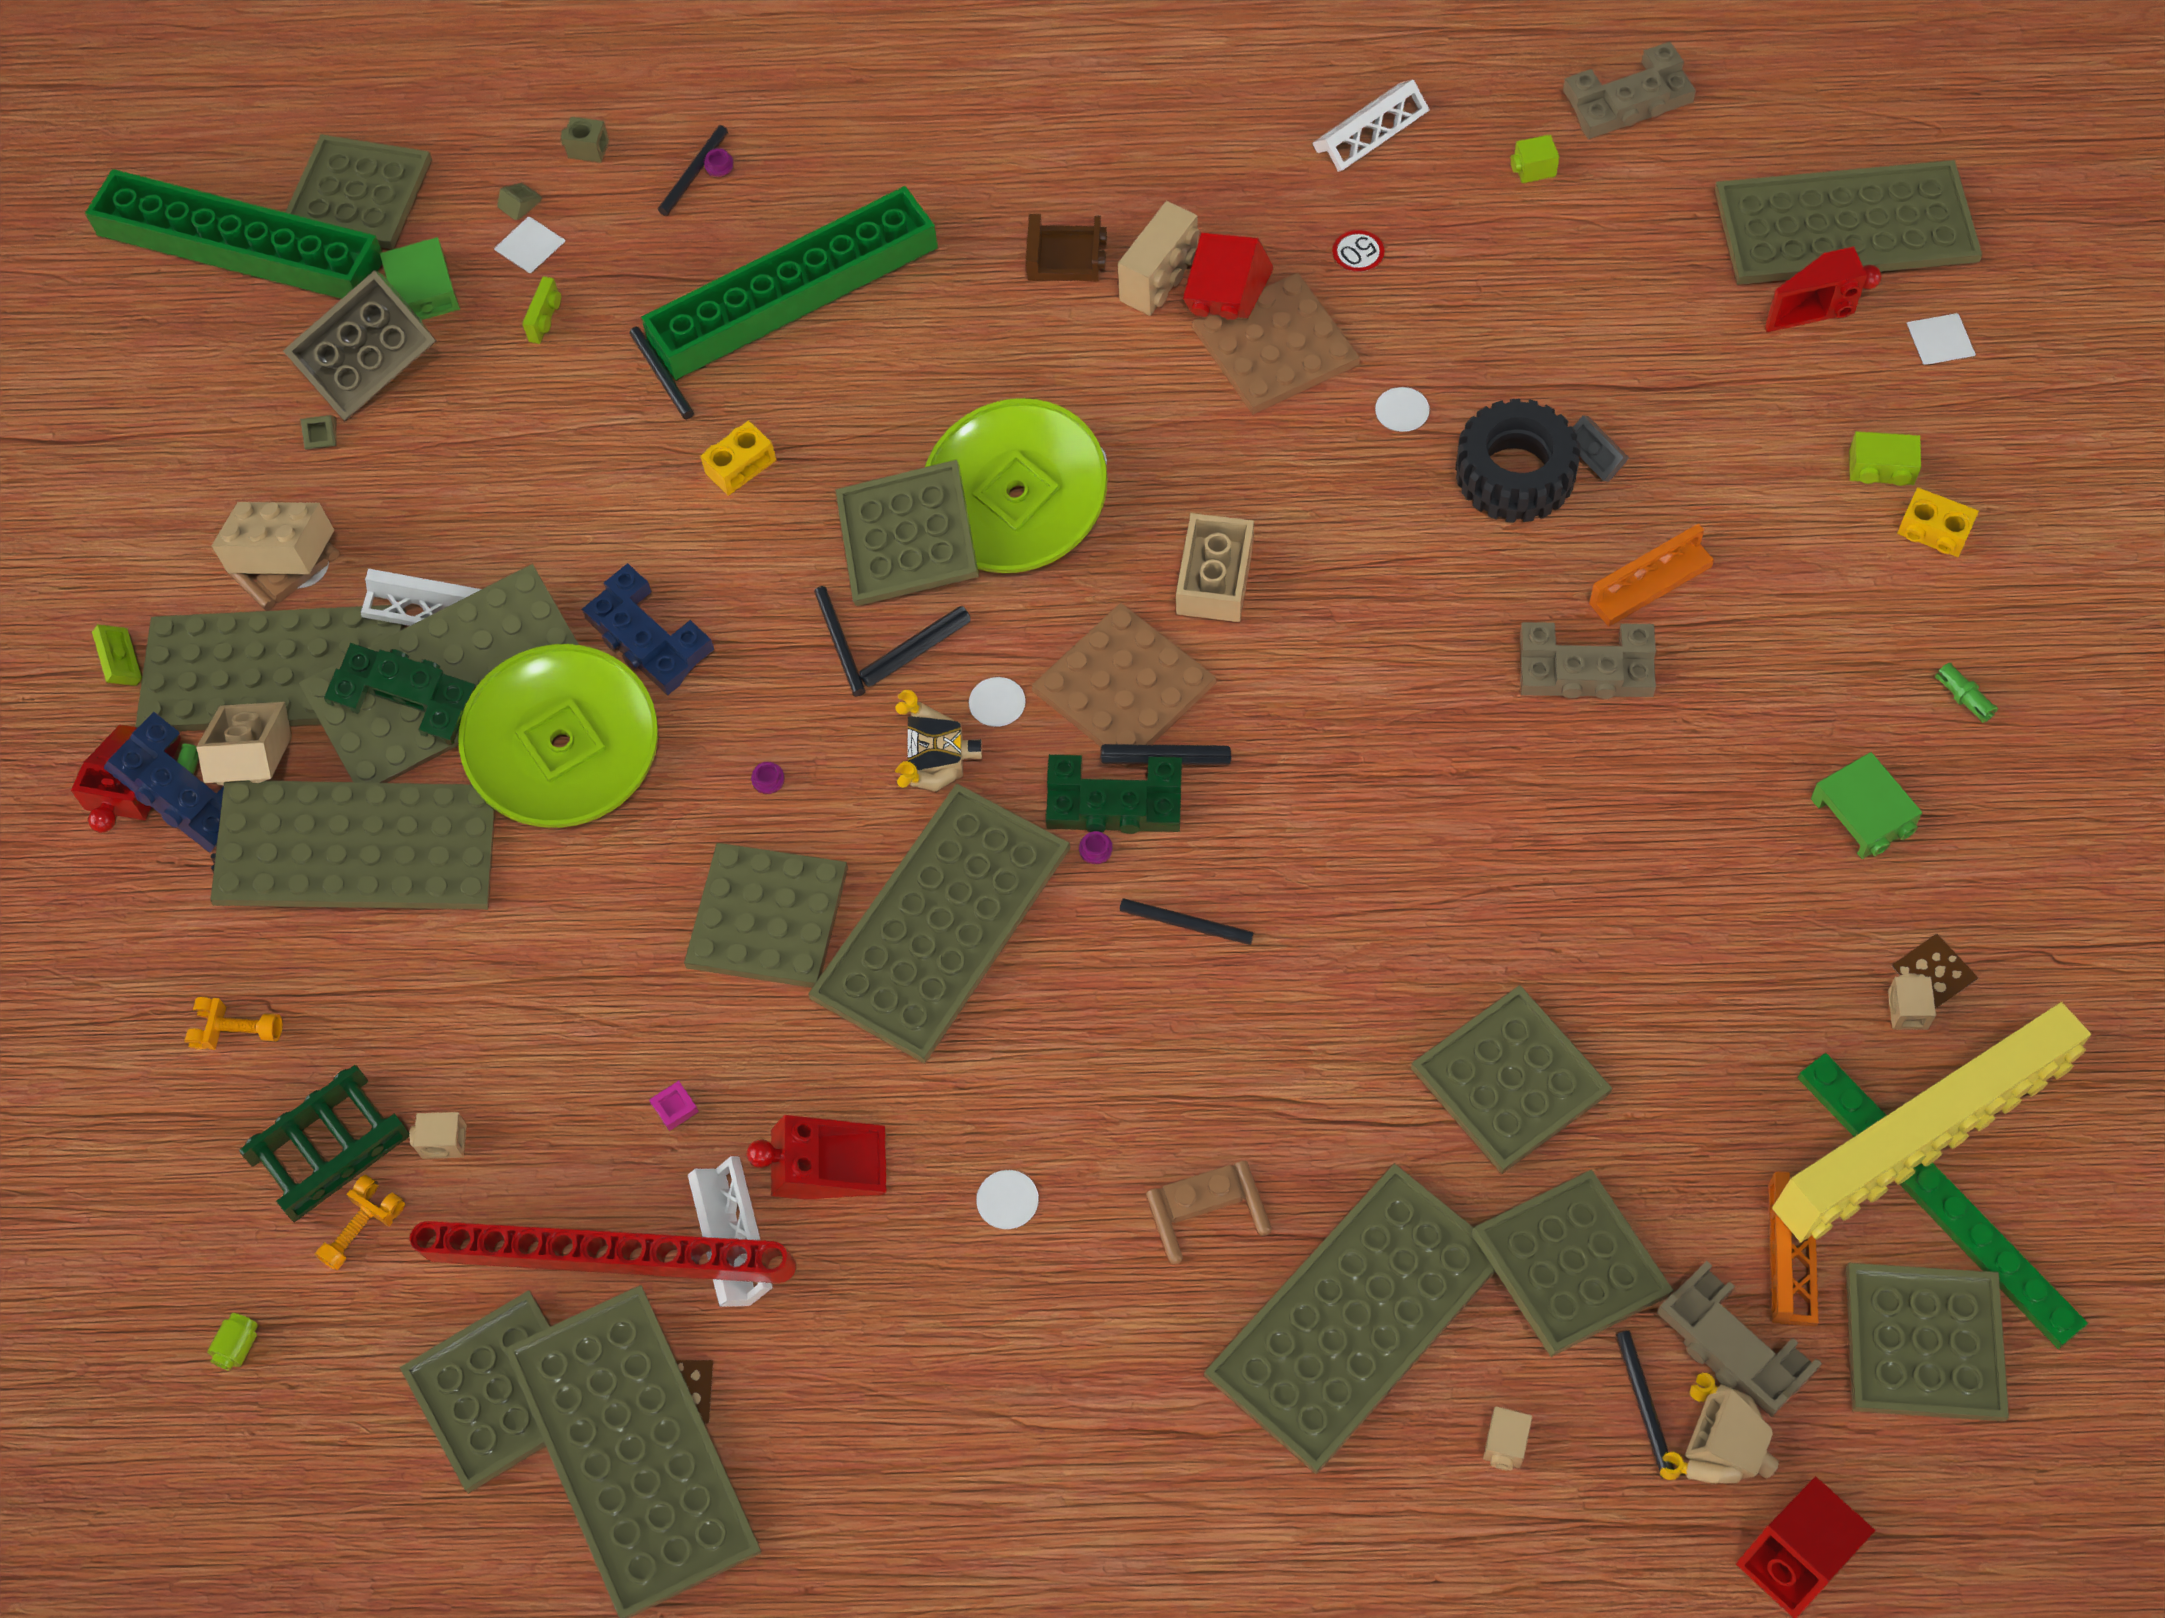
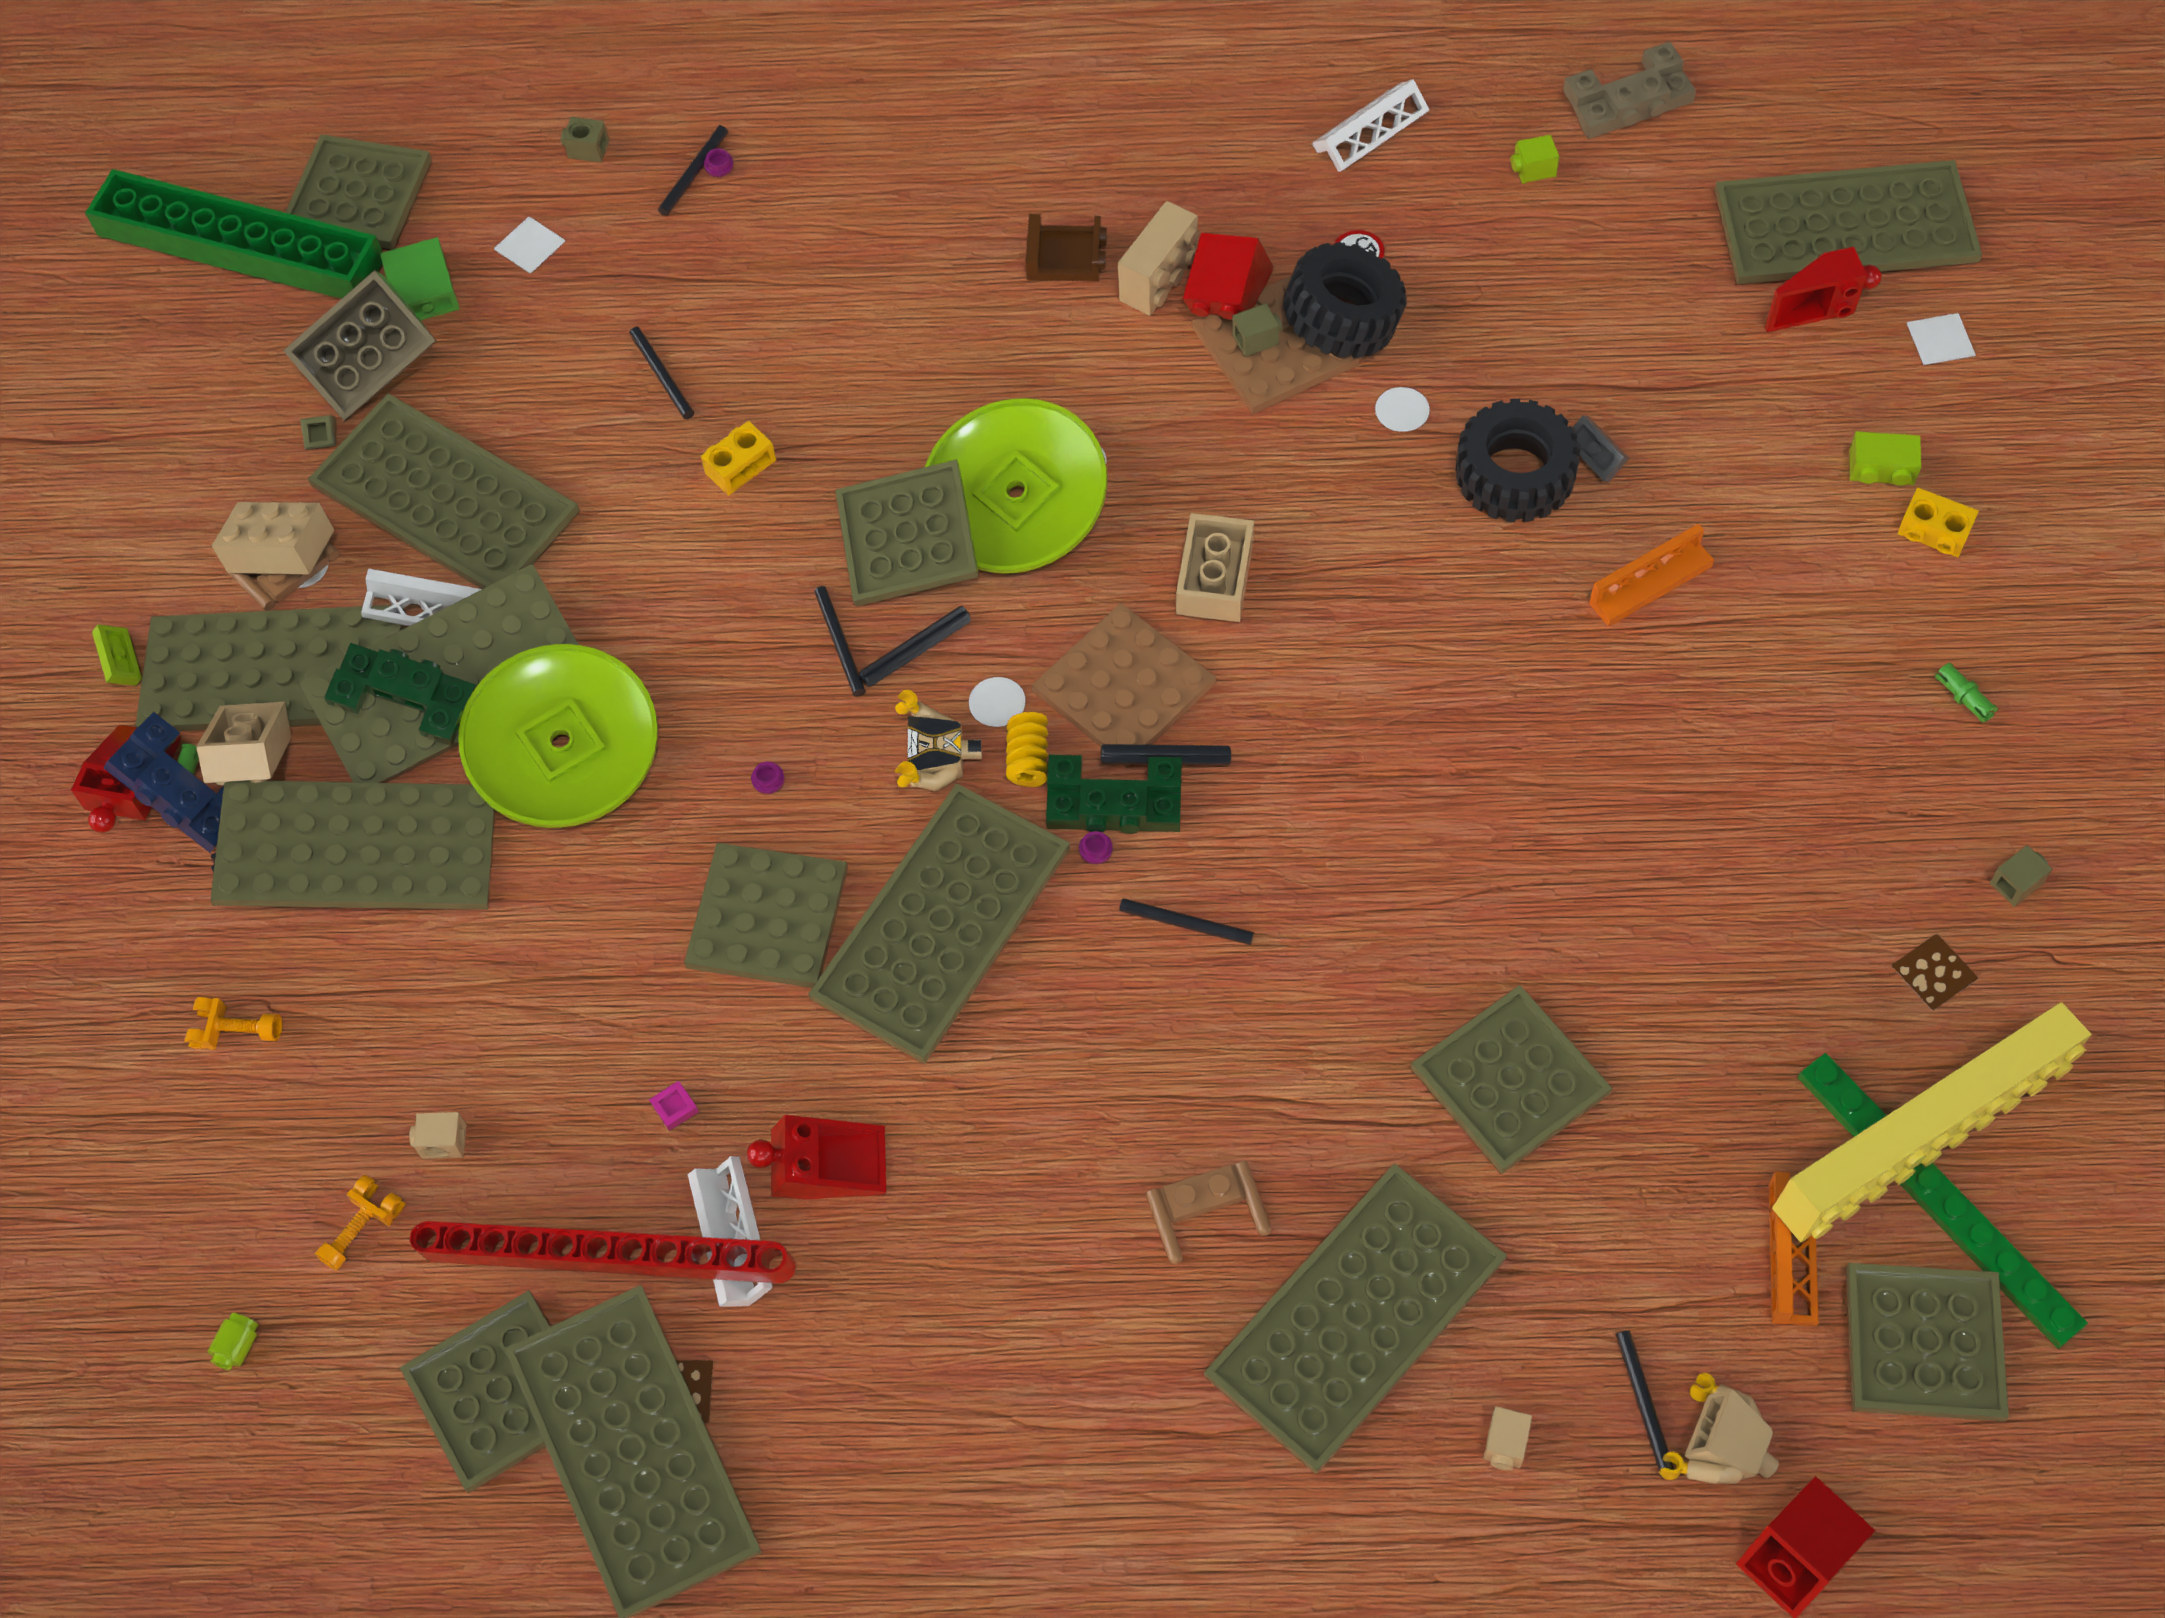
dark green fence [239,1065,409,1223] -> none
olive slope [497,183,542,220] -> none
lime plate [522,276,561,344] -> none
dark blue bracket [582,563,714,695] -> none
green brick [641,186,938,380] -> none
white sticker [976,1170,1039,1229] -> none
olive plate [1471,1170,1674,1357] -> none
dark tan bracket [1520,622,1656,699] -> none
dark tan bracket [1657,1261,1822,1417] -> none
bright green panel [1811,752,1923,859] -> none
tan brick [1888,973,1936,1030] -> none
none -> olive plate [308,393,580,589]
none -> yellow piece [1006,712,1048,787]
none -> olive brick [1232,303,1282,357]
none -> black tyre [1283,242,1407,359]
none -> olive brick [1990,845,2052,907]

